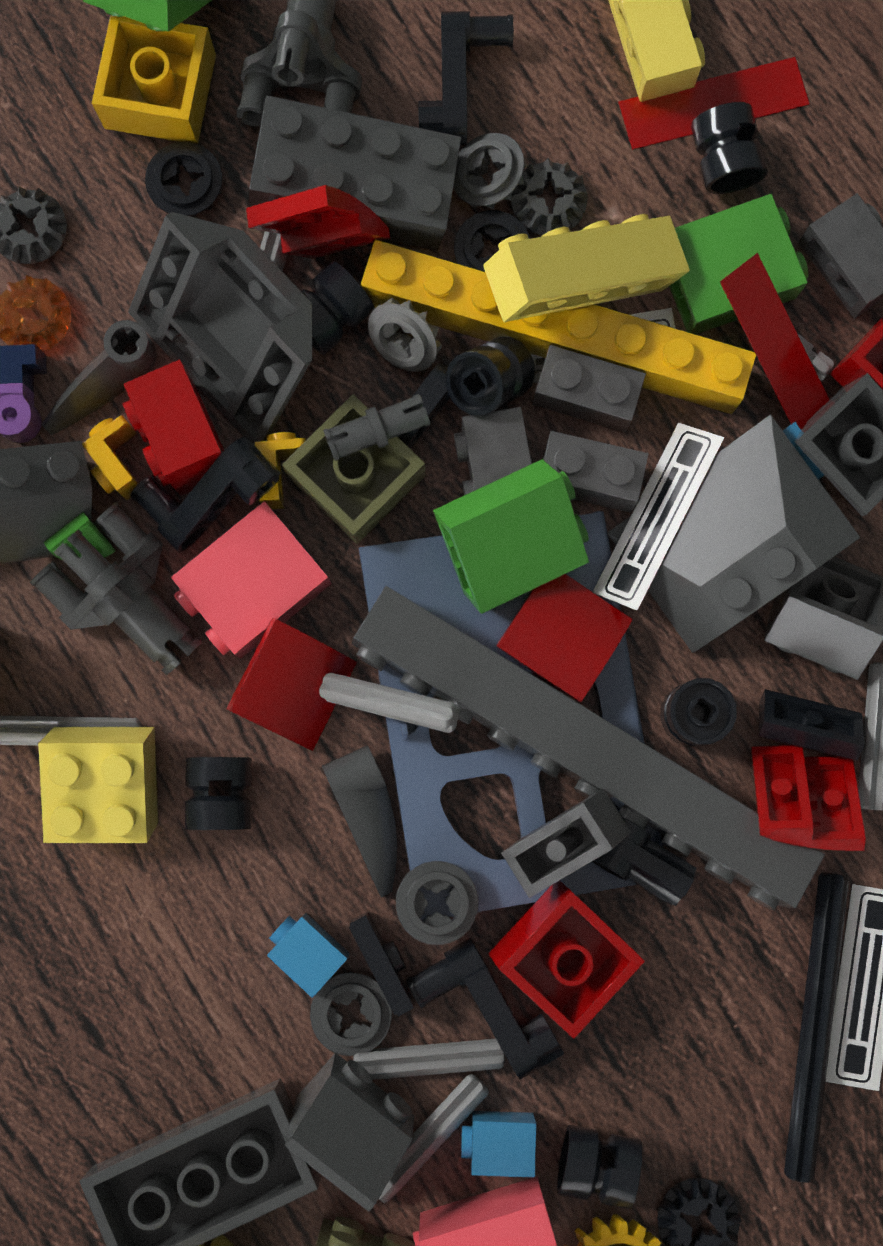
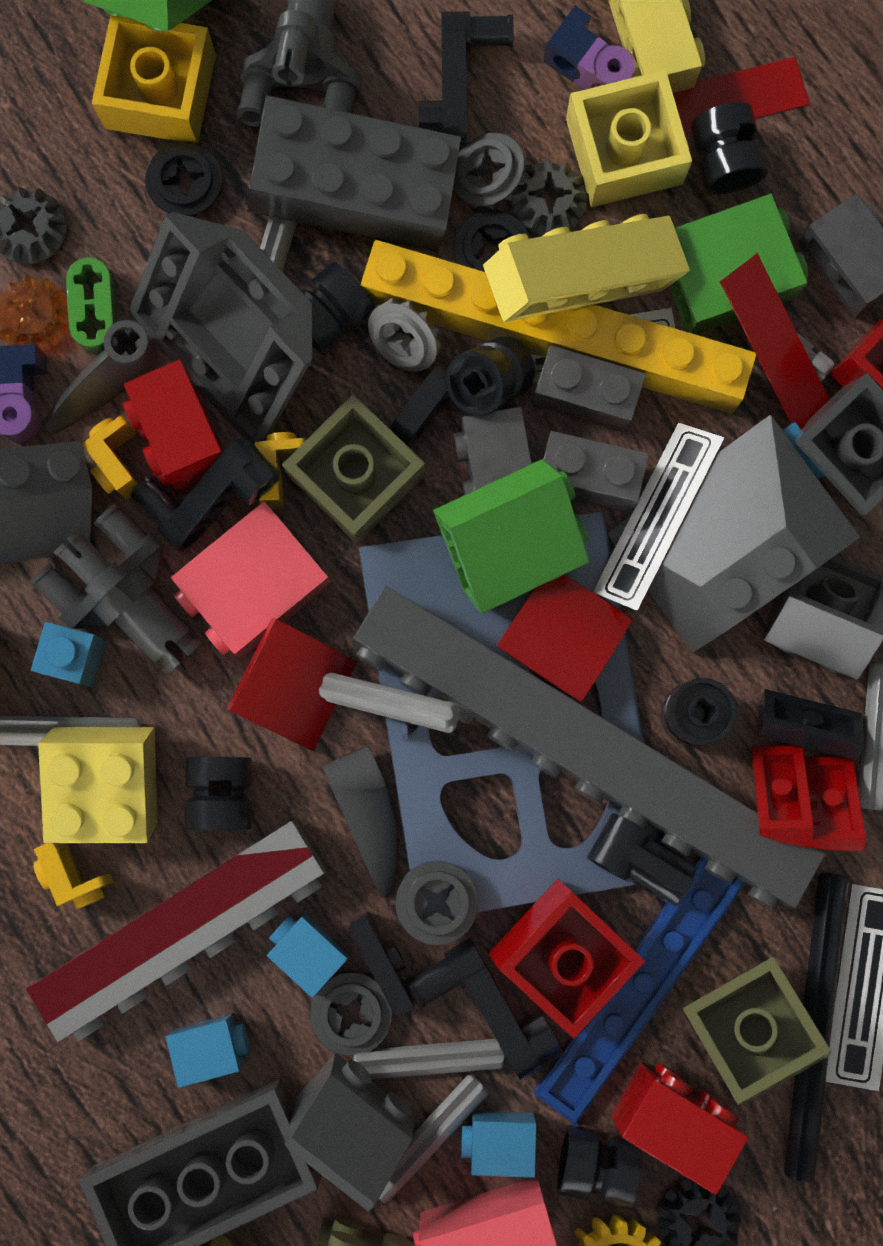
bright green tile [43,512,116,560] -> none
red slope [246,185,390,259] -> none
dark grey pin [323,394,430,461] -> none
flat silver brick [501,788,632,898] -> none
none -> brick [26,820,327,1043]
none -> dark azure brick [30,622,107,688]
none -> yellow bracket [34,843,115,910]
none -> bright green beam [66,257,117,354]
none -> dark azure brick [165,1013,250,1088]
none -> blue tile [533,857,745,1125]
none -> leg [543,5,635,90]
none -> light yellow brick [566,70,692,208]
none -> red brick [610,1062,749,1195]
none -> olive brick [683,956,831,1107]

